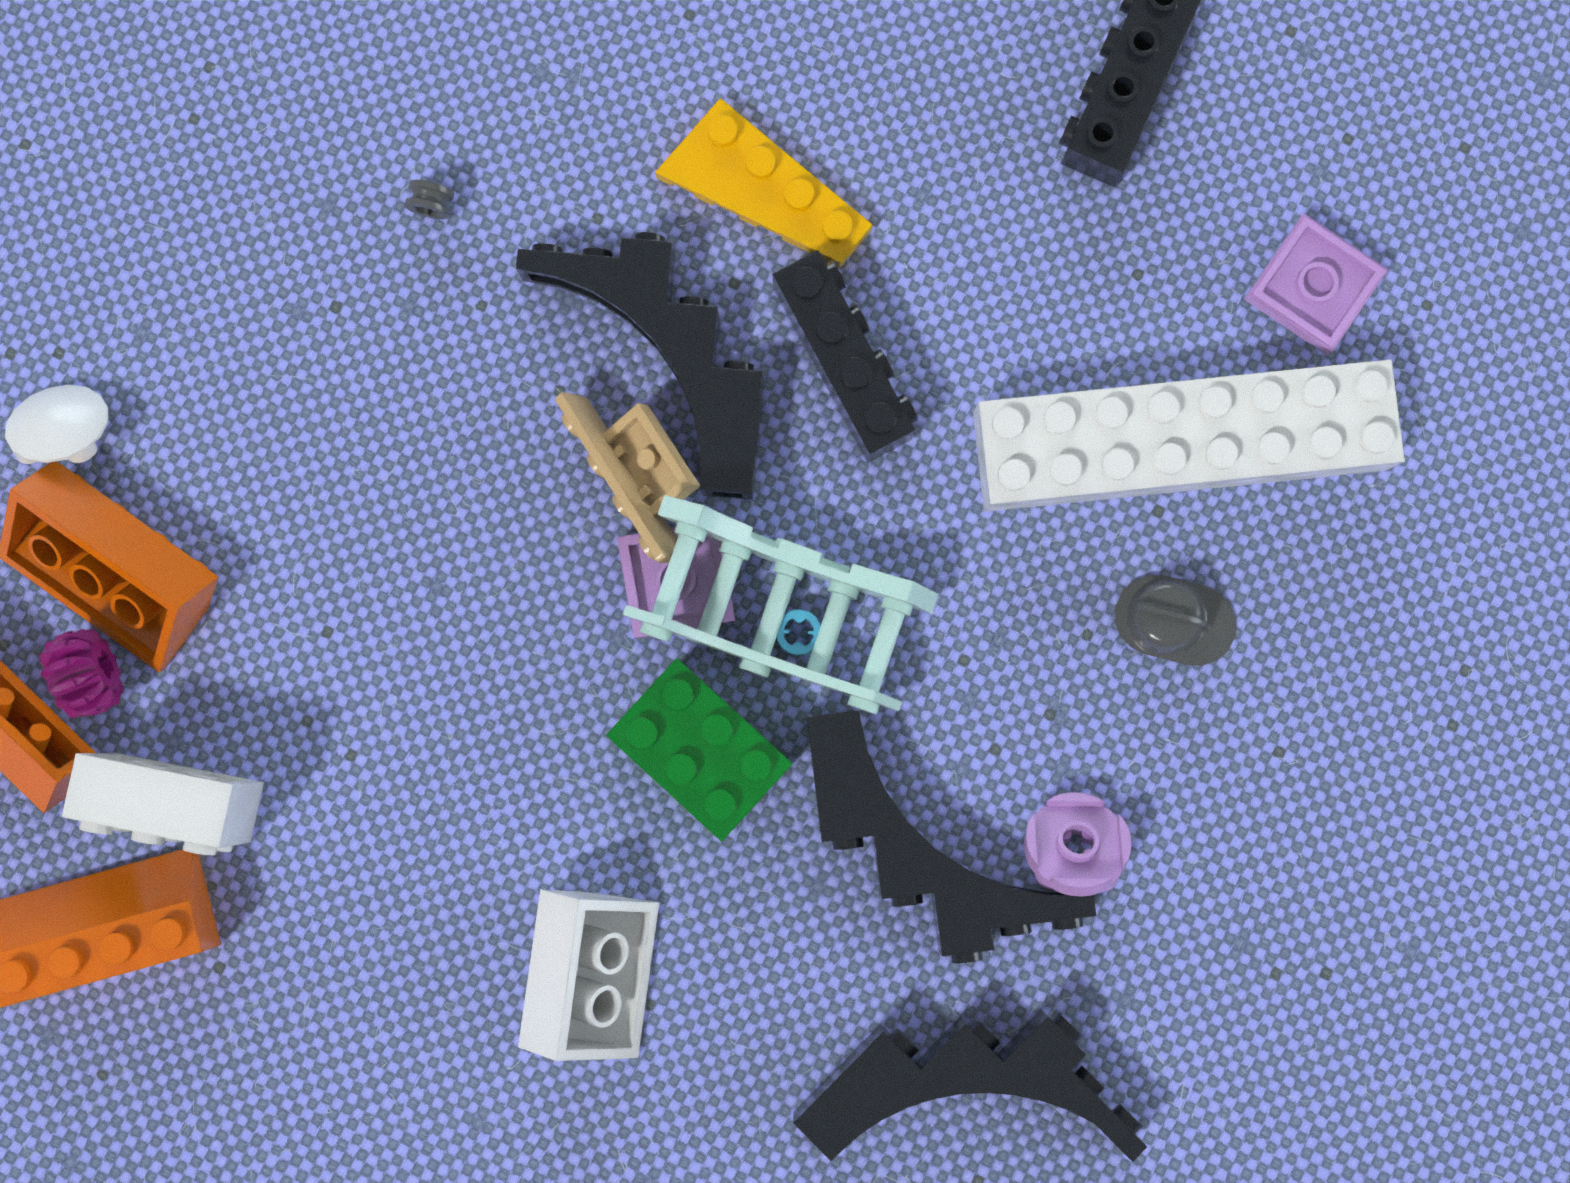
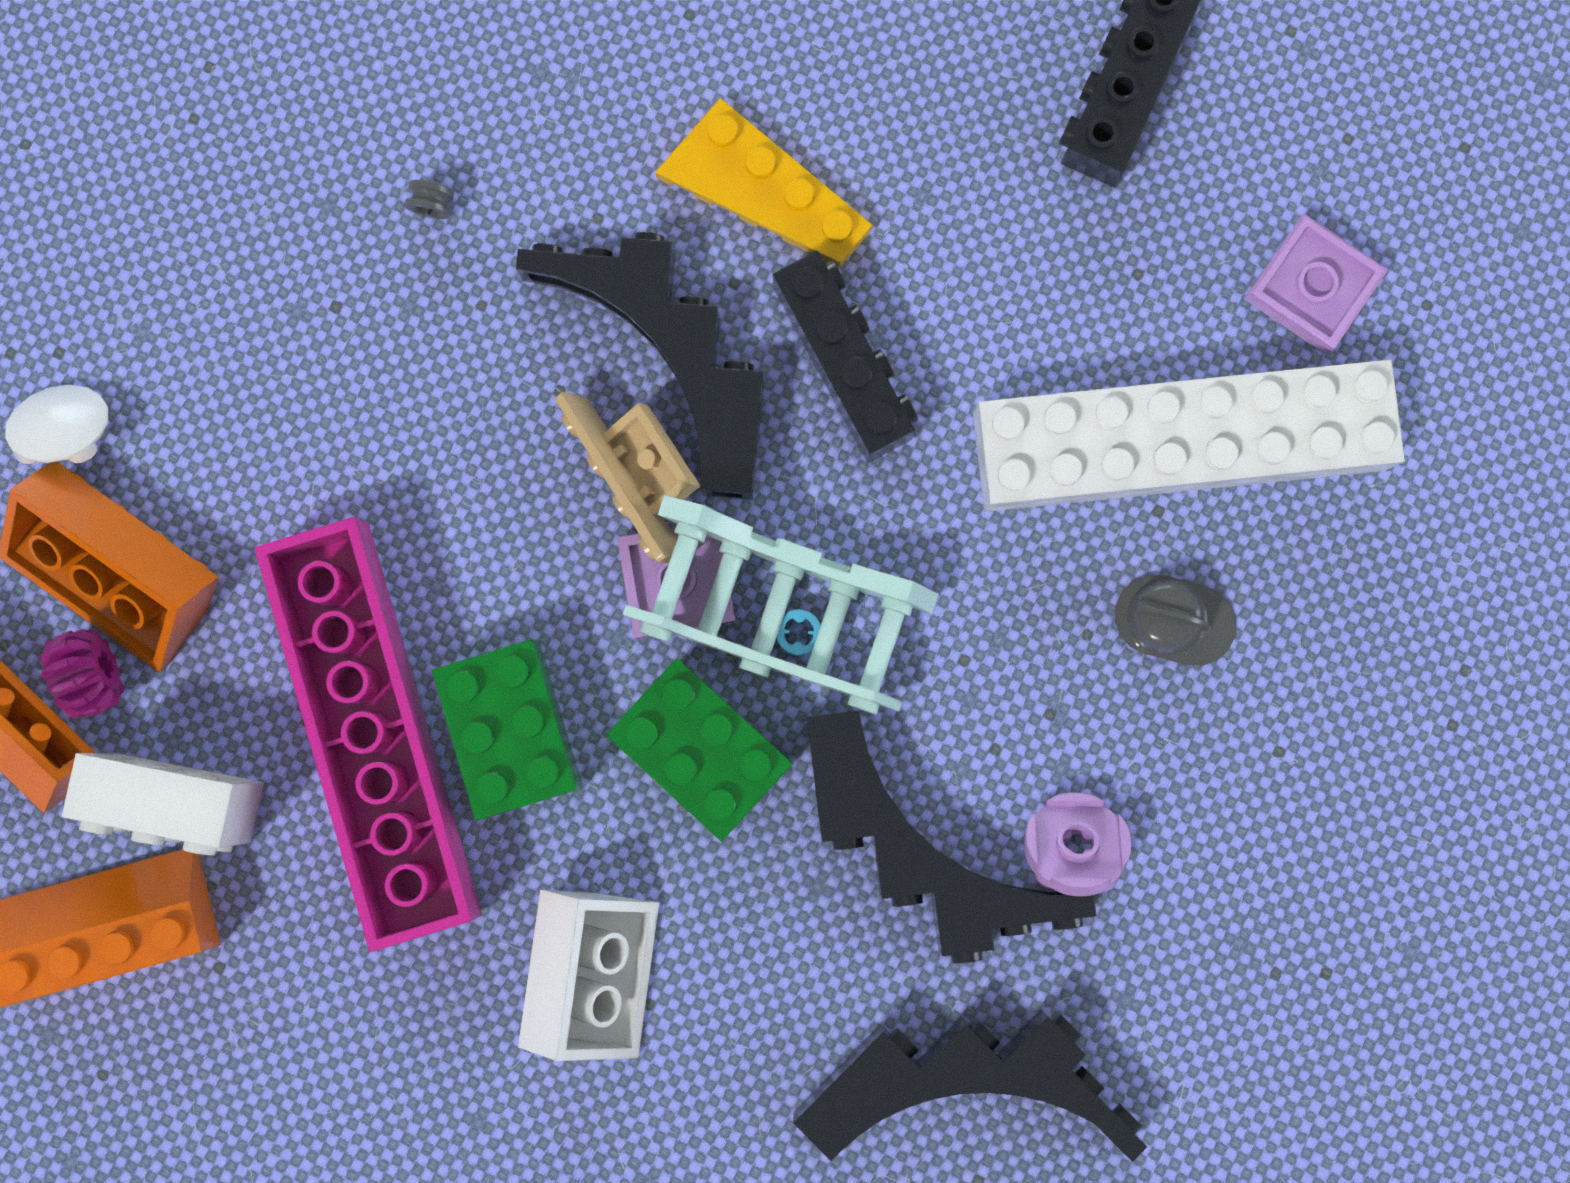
none -> dark pink brick [254,517,482,953]
none -> green brick [431,639,583,821]

